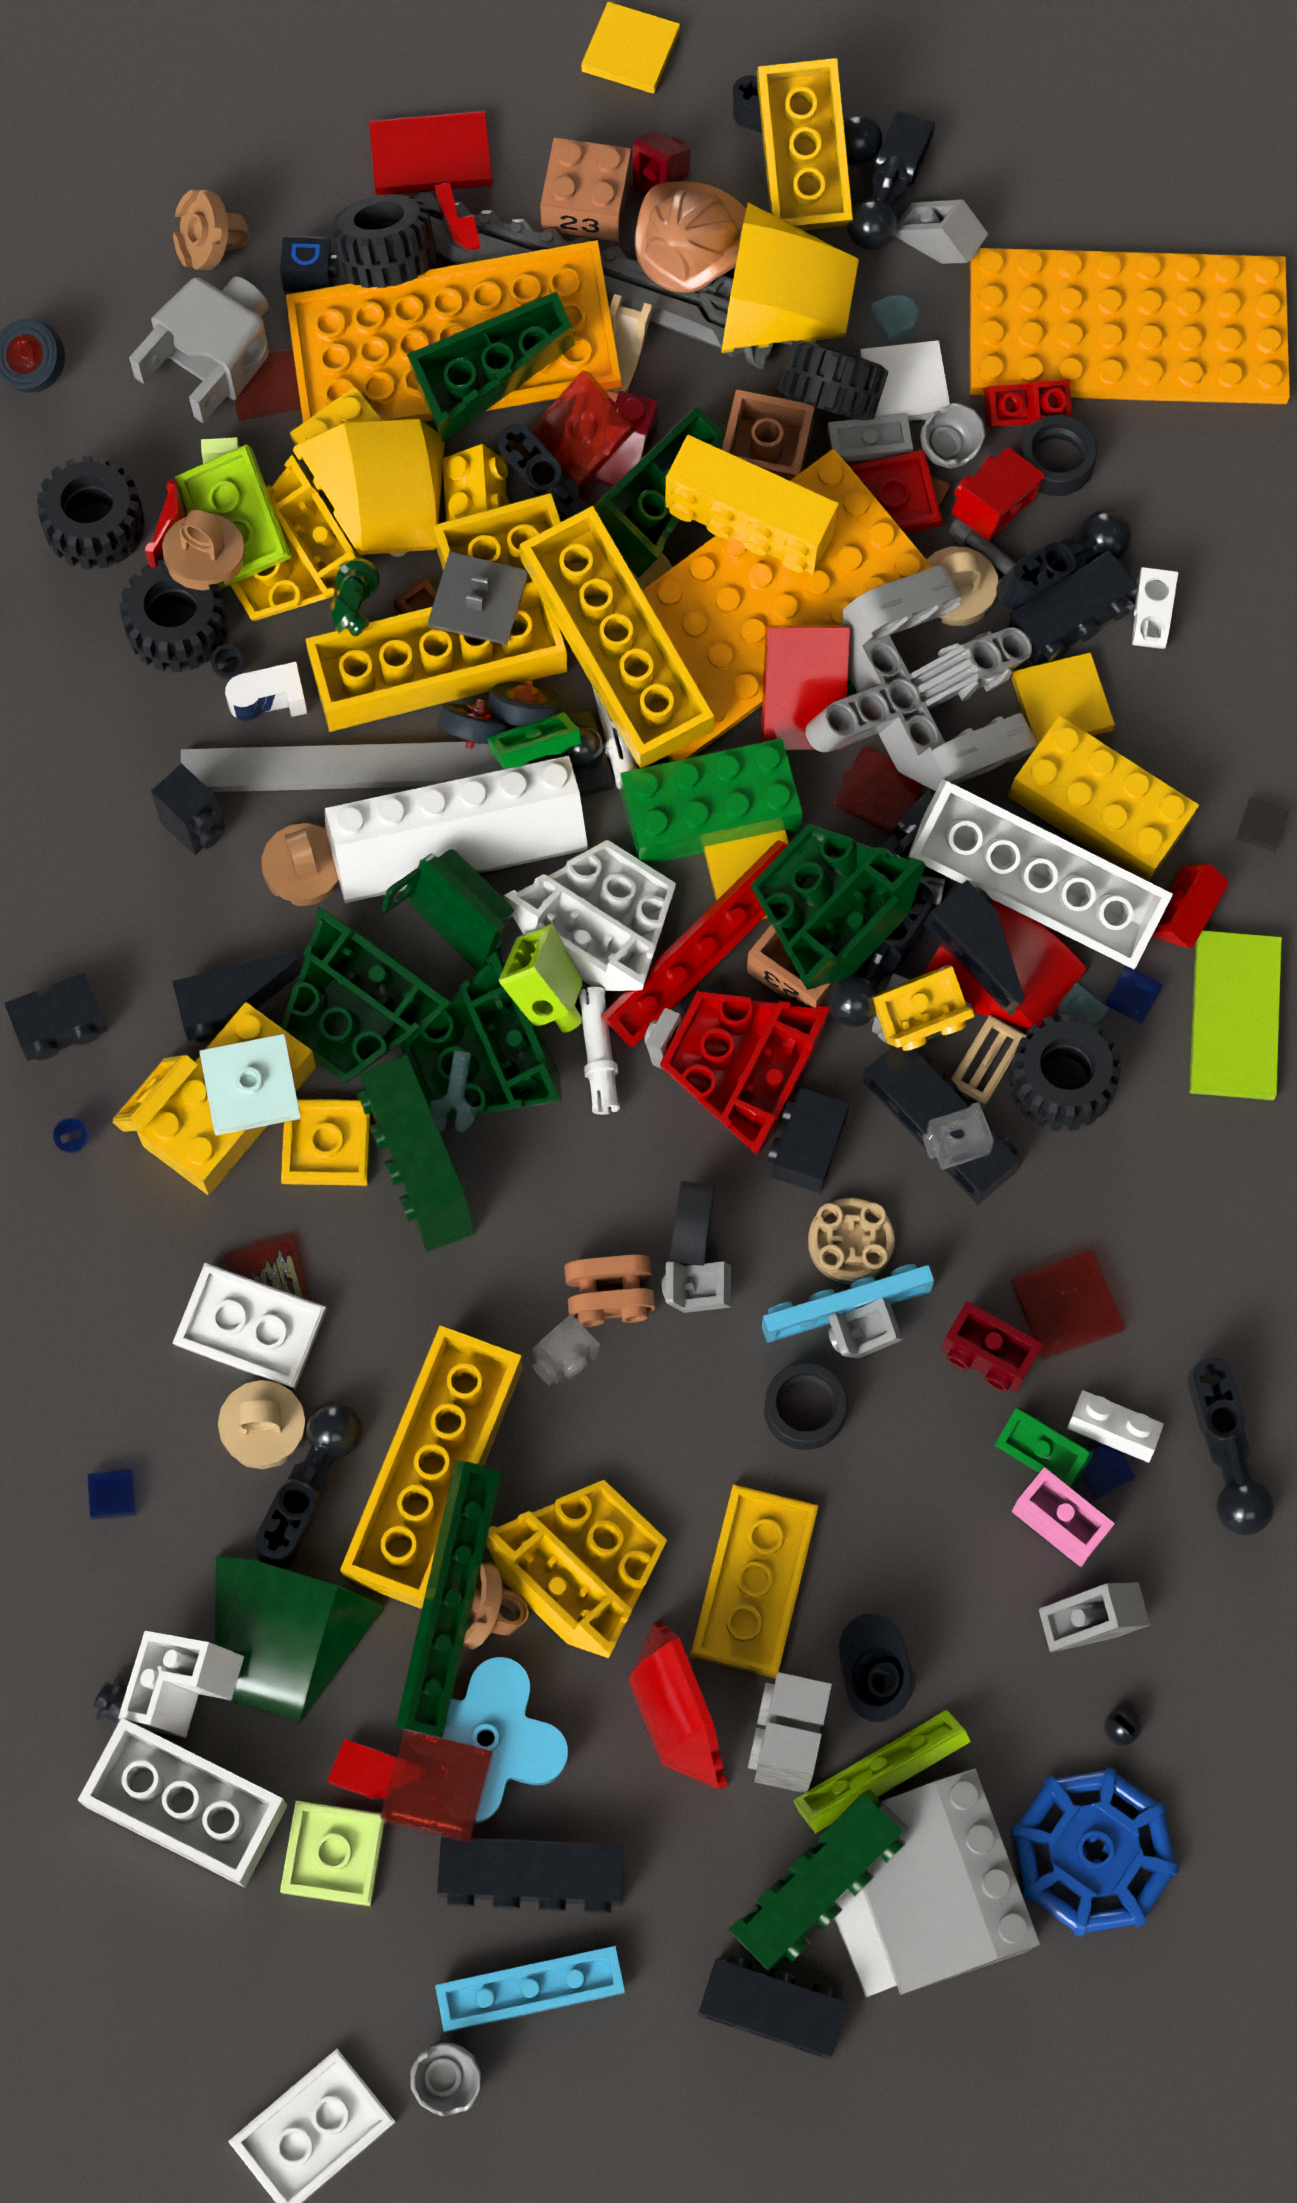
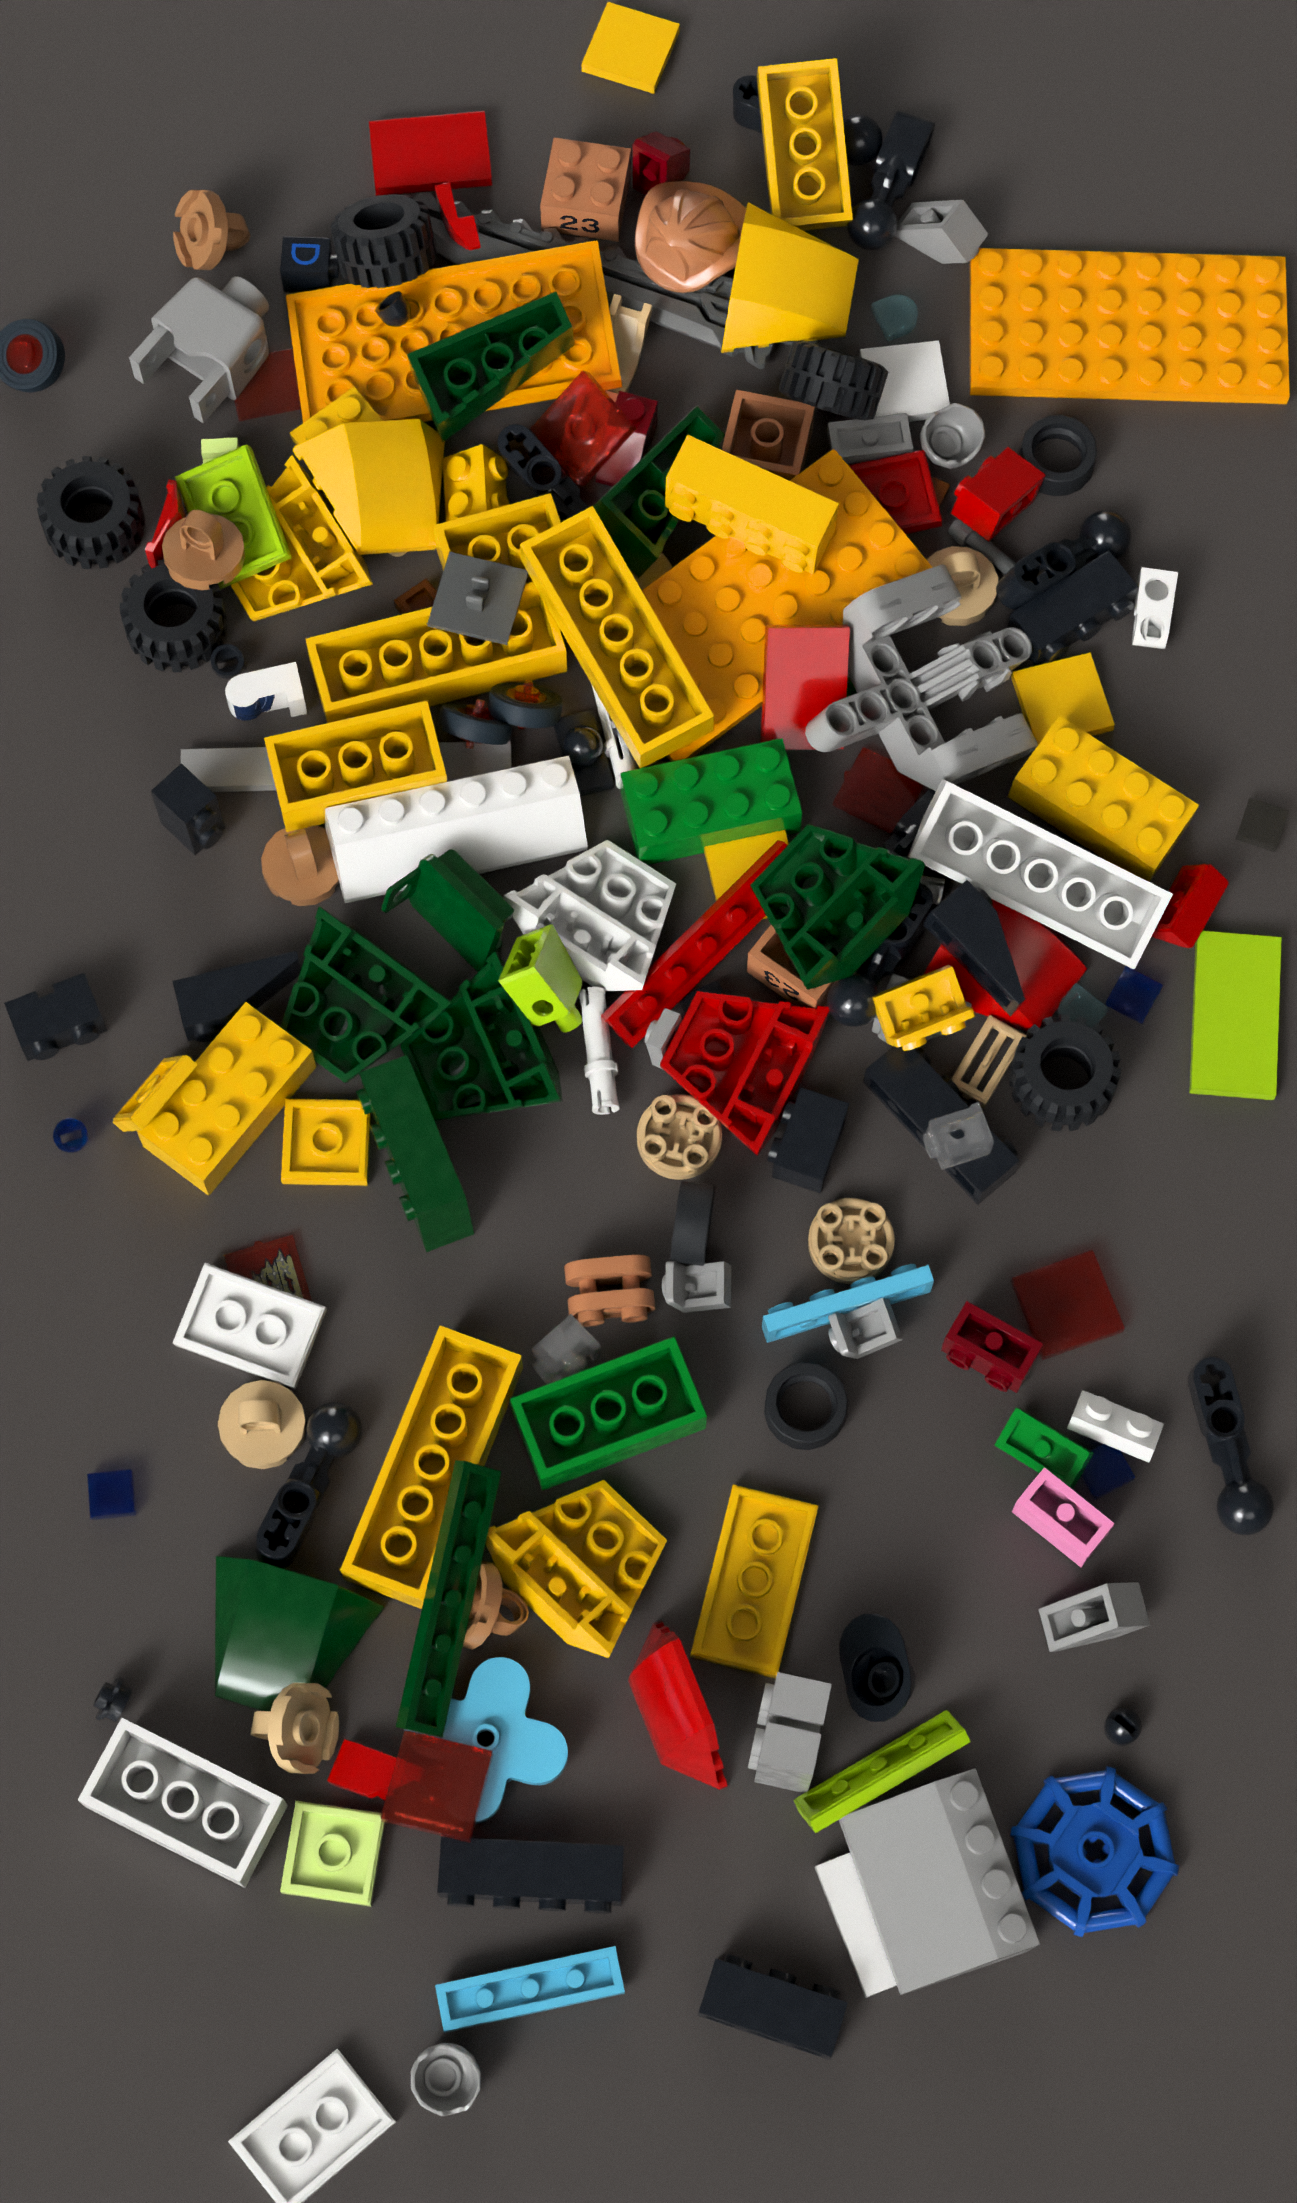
white brick [118,1631,244,1738] -> none
light aqua plate [199,1034,301,1136] -> none
dark green arm [330,558,380,636] -> none
clear light blue bar [430,1051,476,1133] -> none
green plate [487,712,581,769] -> none
dark green wedge [728,1789,909,1970] -> none
red slope [983,379,1072,428] -> none
none -> tan tile [250,1683,339,1774]
none -> yellow brick [264,701,447,832]
none -> black hinge [375,291,411,327]
none -> green brick [510,1336,707,1491]
none -> tan tile [637,1094,722,1180]

